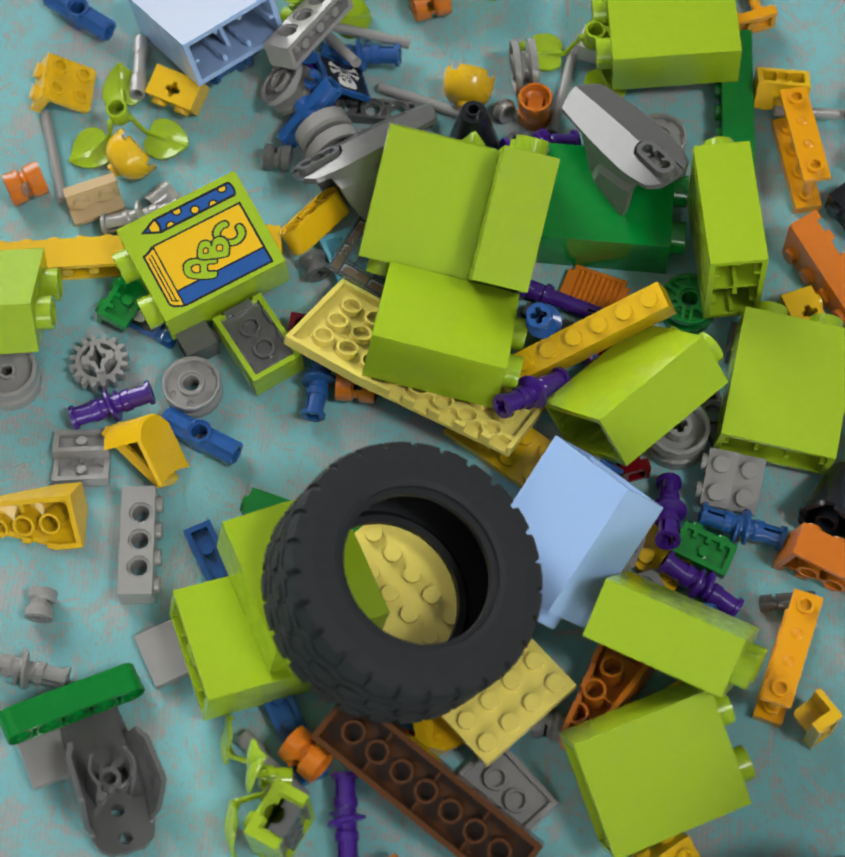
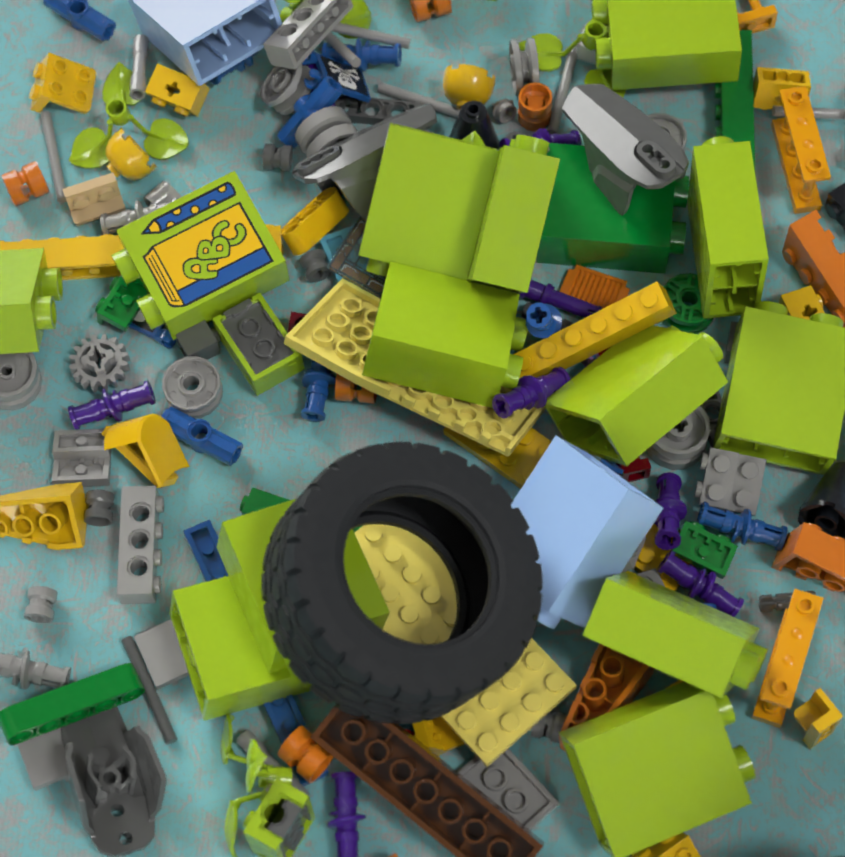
none -> dark grey wheel [84,489,115,527]
none -> dark grey bar [122,636,177,744]

